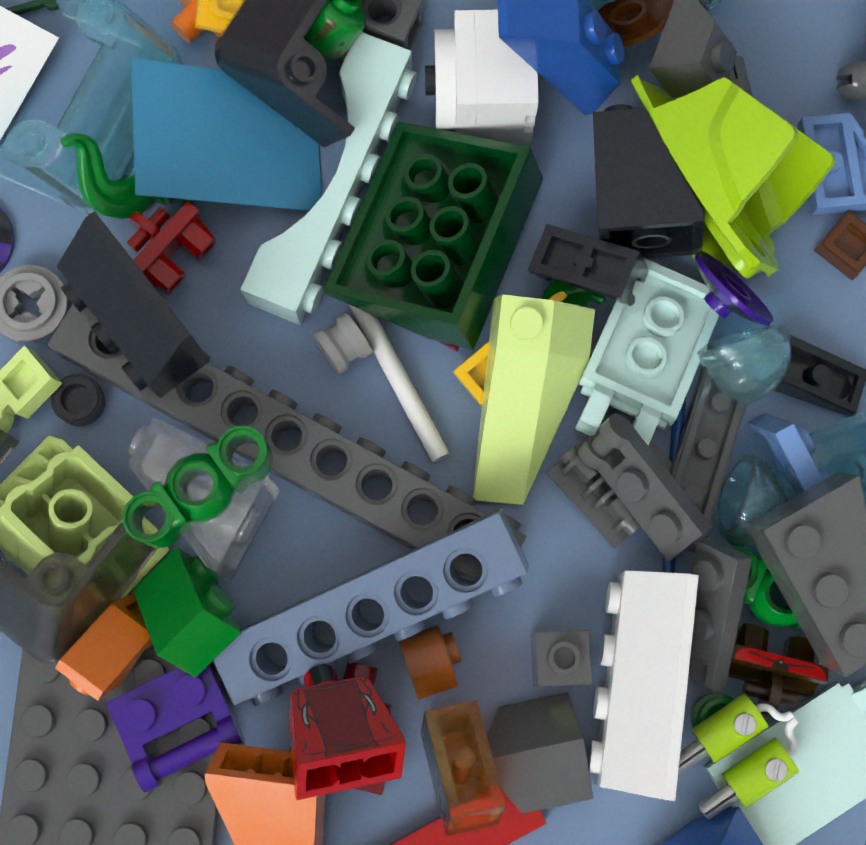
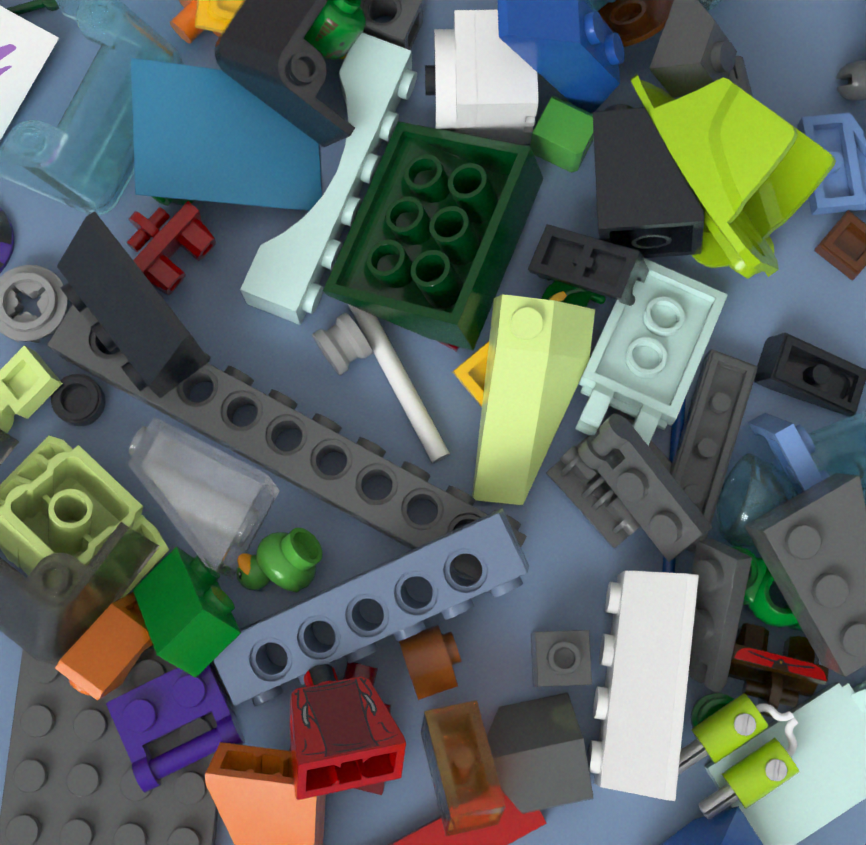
green piece [60,133,153,219] -> none
green piece [123,425,273,548] -> none
dark purple dish [695,251,774,326] -> none
clear light blue hat [697,324,791,403] -> none
none -> bright green animal [236,527,323,593]
none -> bright green piece [530,95,594,173]

